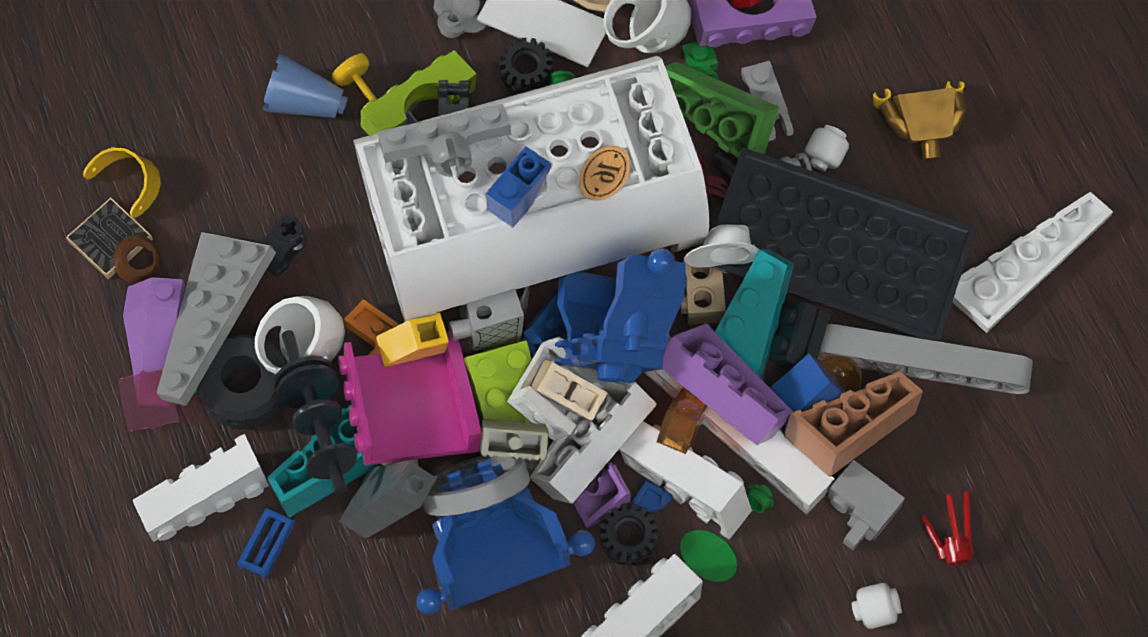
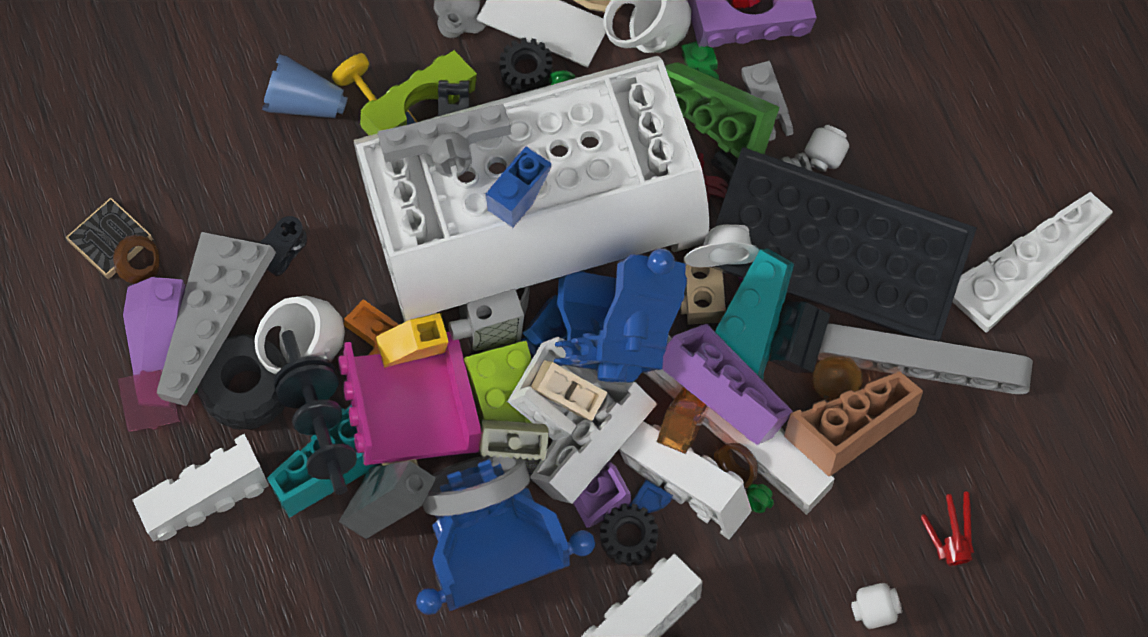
yellow piece [83,147,161,218] -> none
blue tile [237,508,296,579] -> none
clear orange sticker [579,146,630,201] -> none
green sticker [680,530,737,582] -> none
blue slope [770,352,846,427] -> none
light grey hinge [828,459,905,550] -> none
pearl gold torso [873,81,966,159] -> none
none -> reddish brown piece [714,443,758,488]

